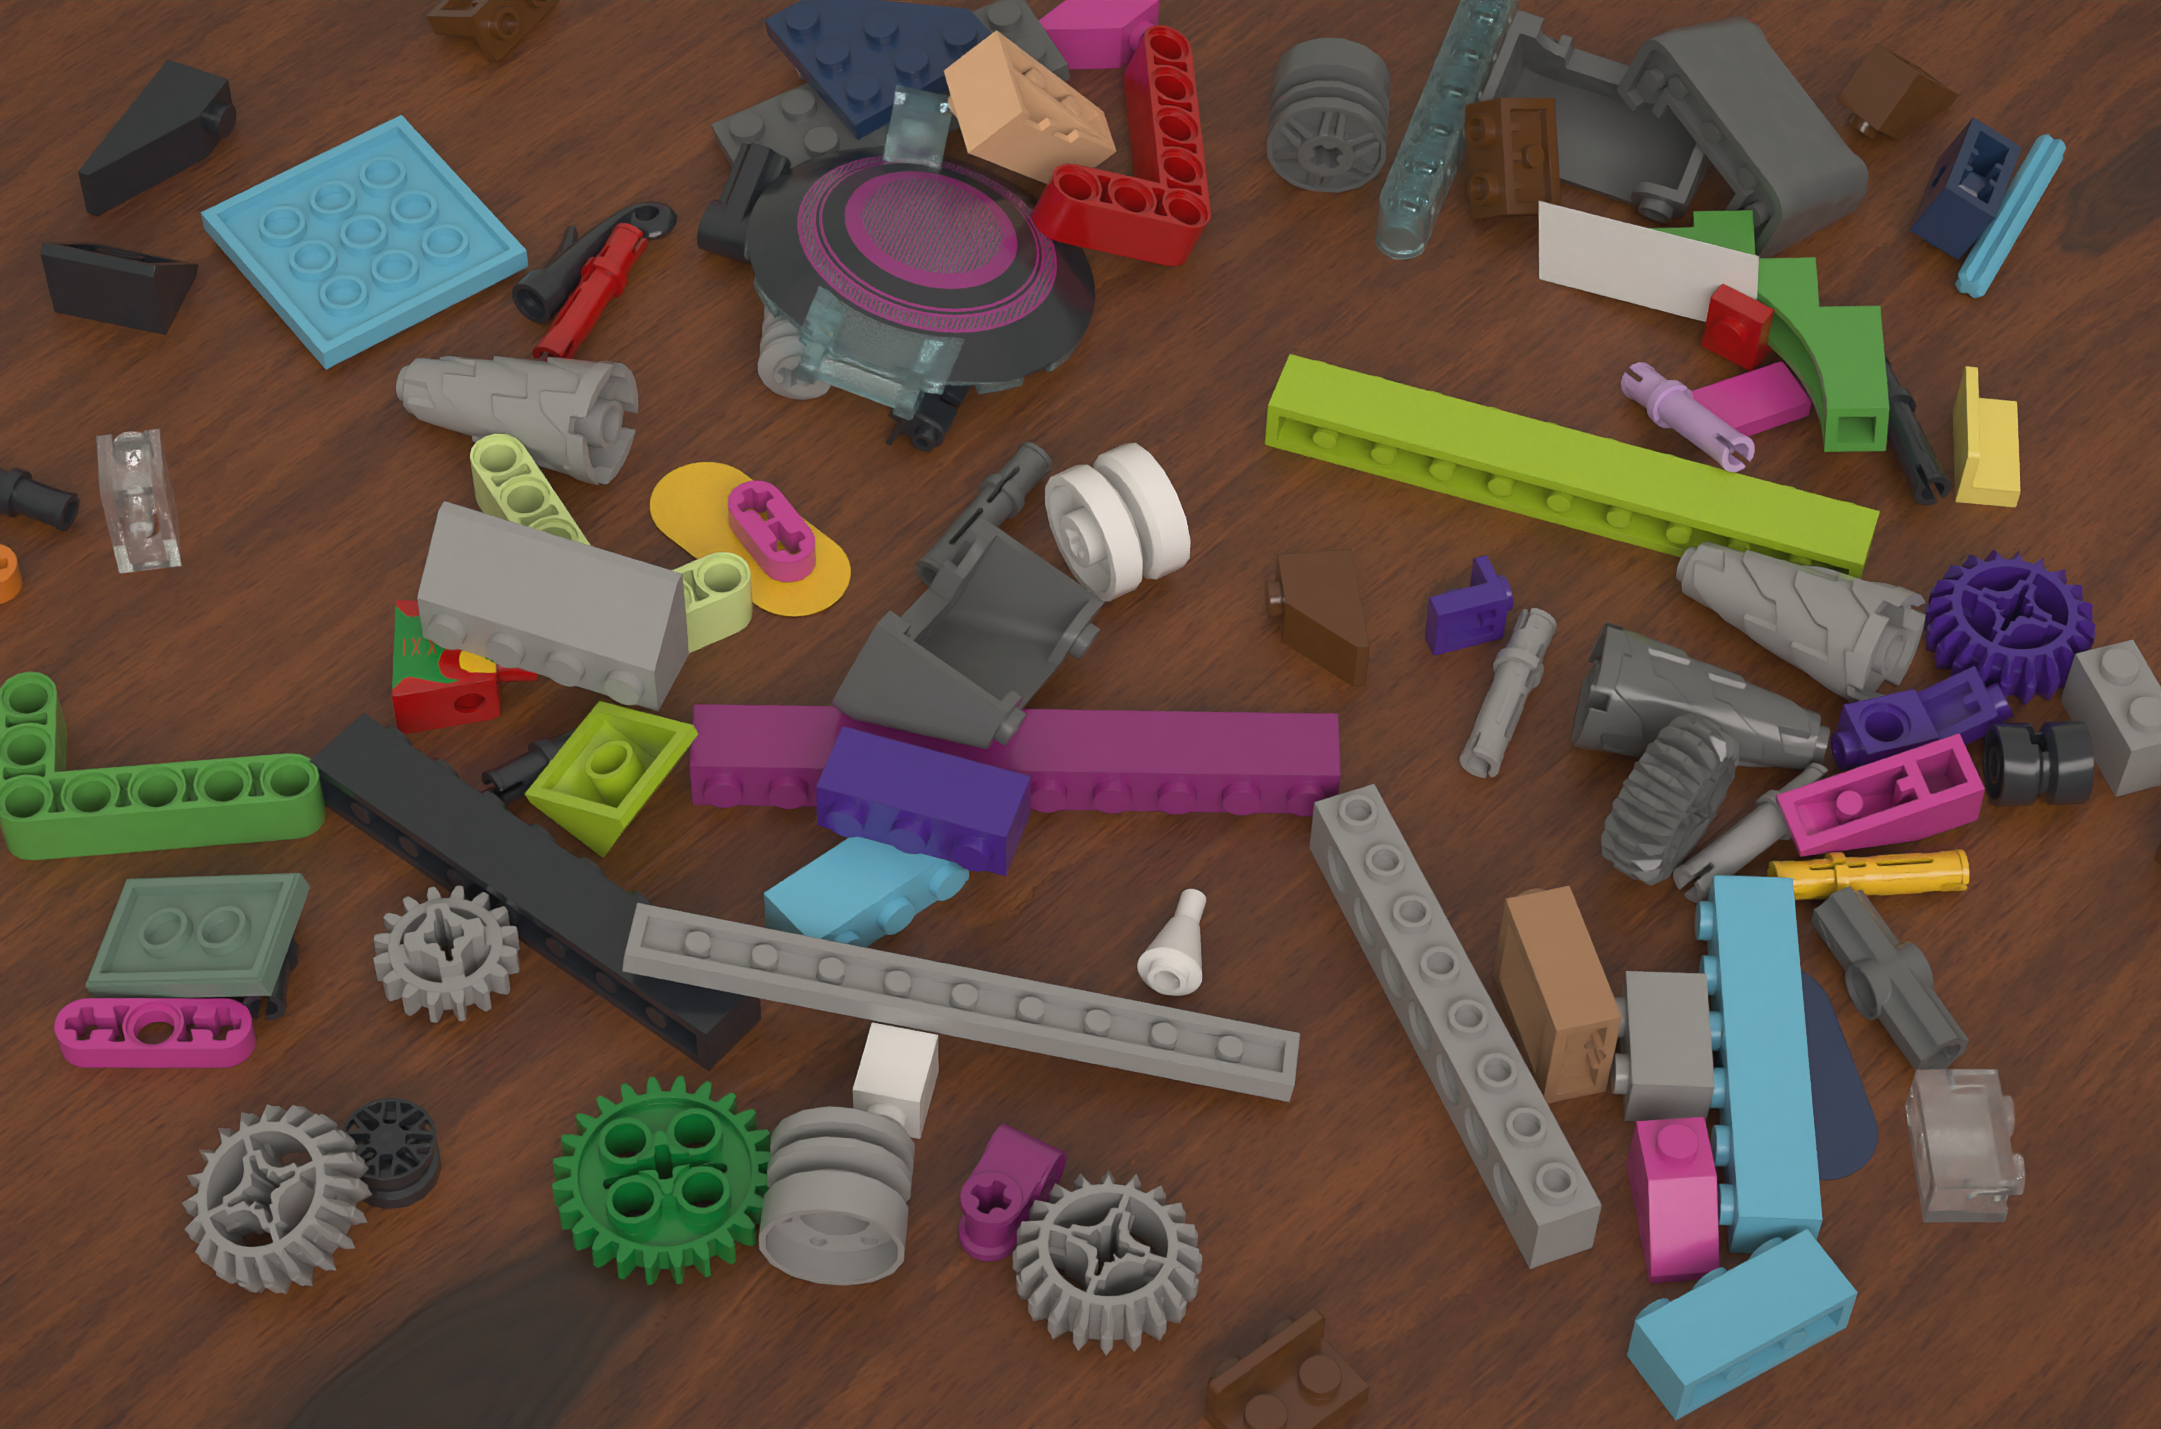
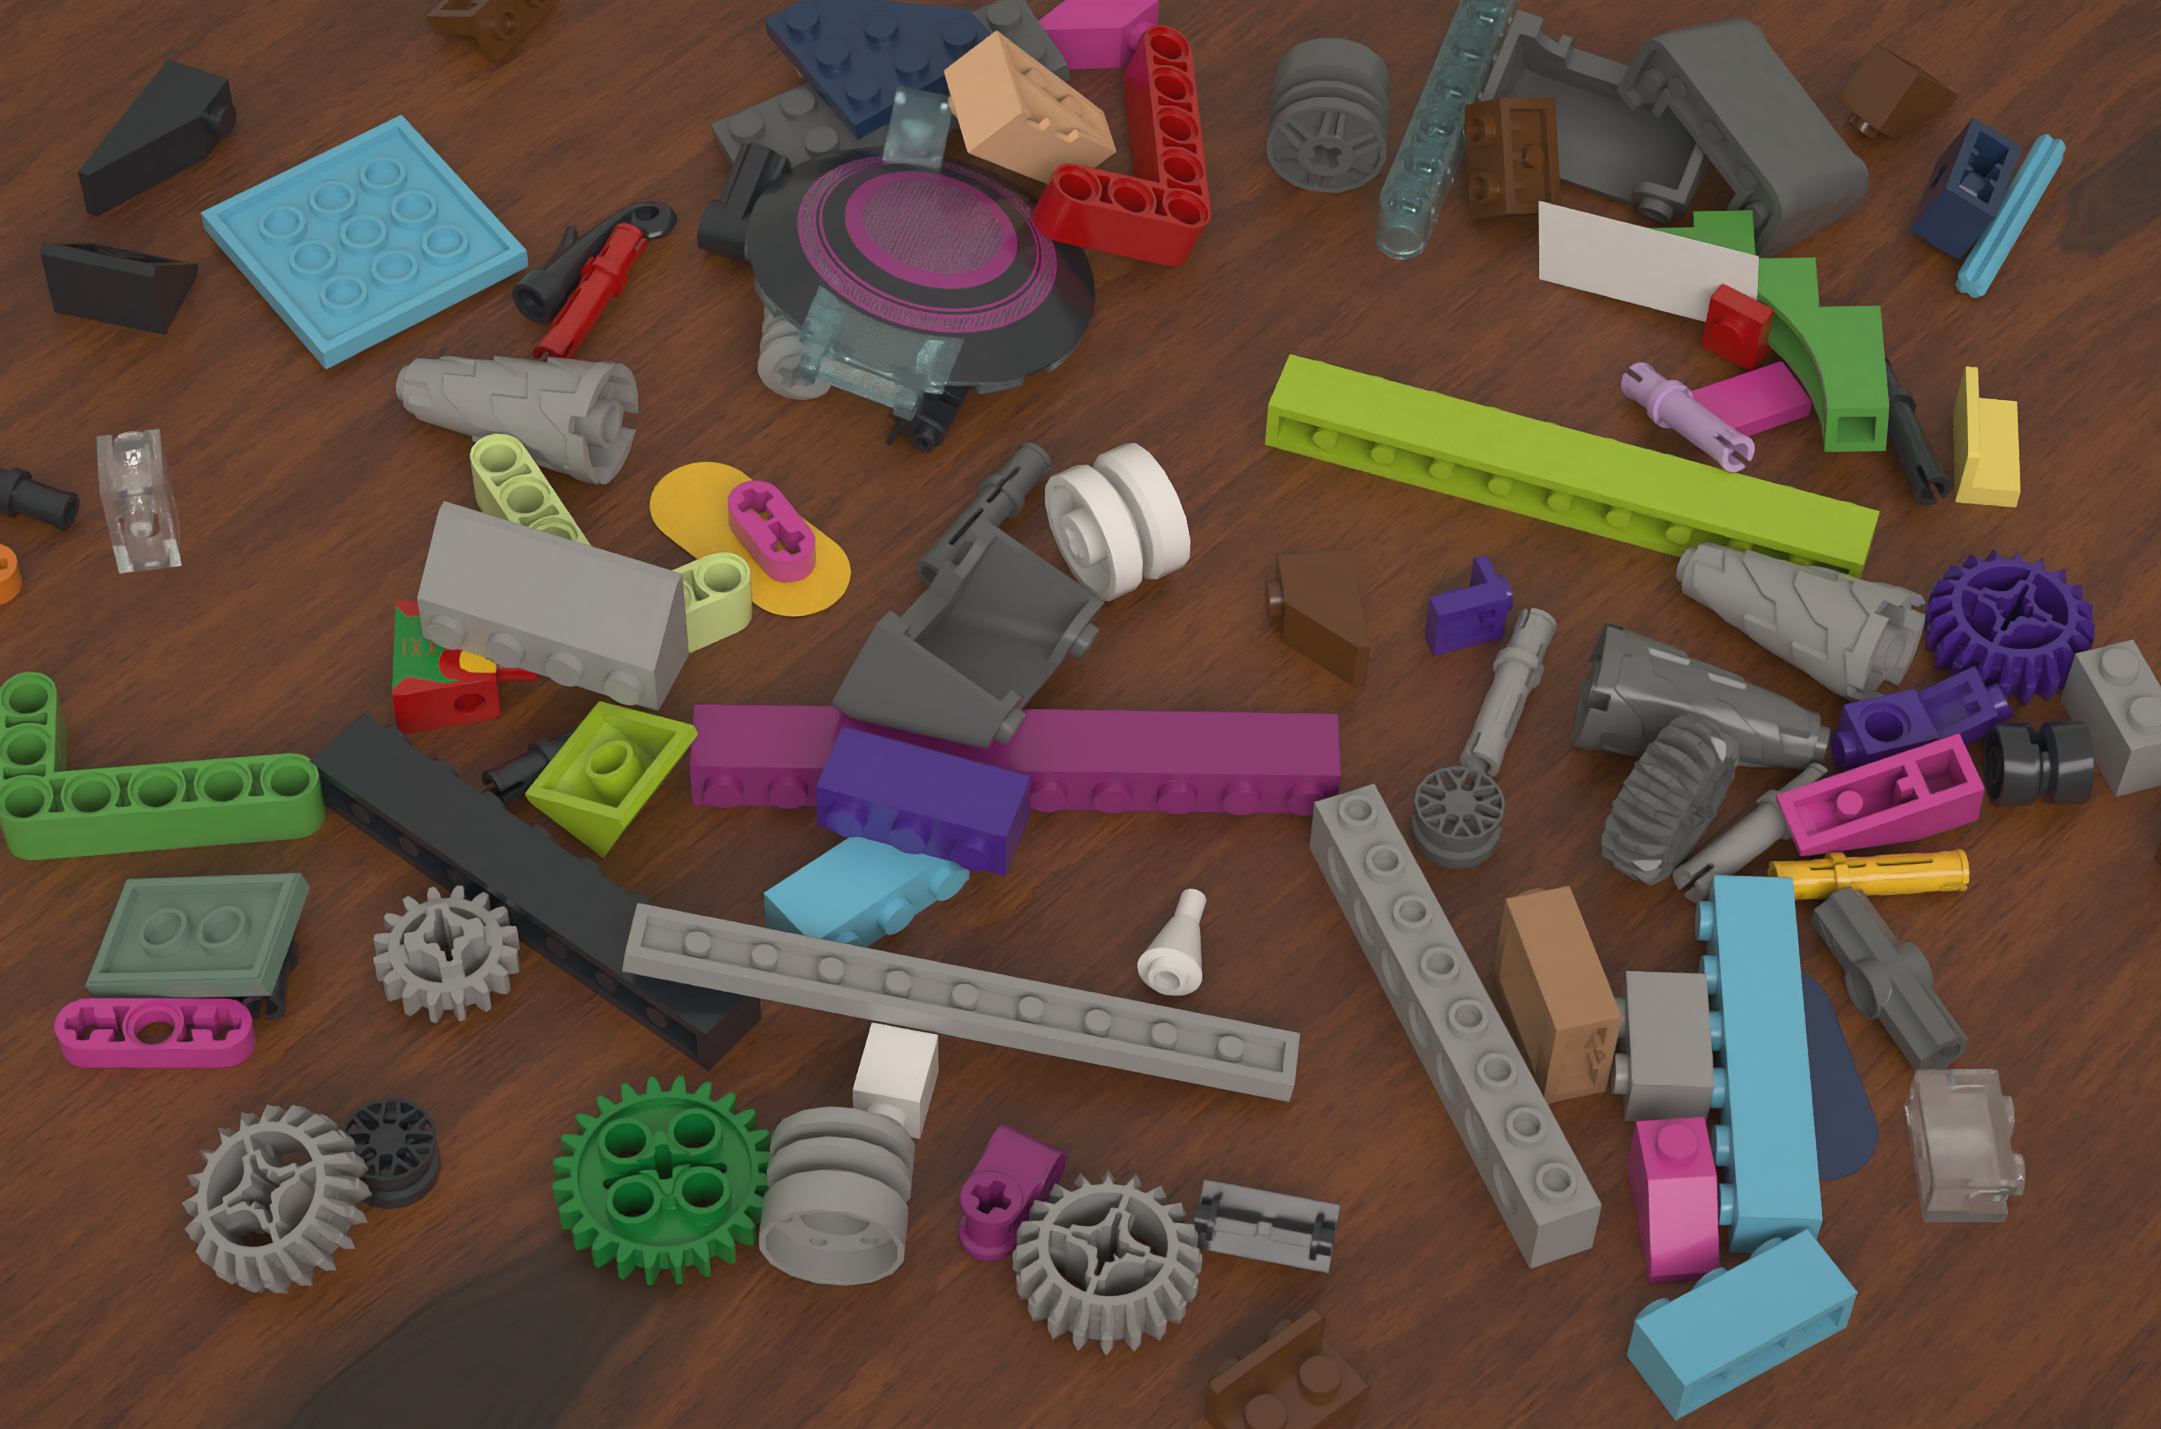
none -> hinge [1194,1178,1341,1273]
none -> dark grey wheel [1410,766,1505,870]

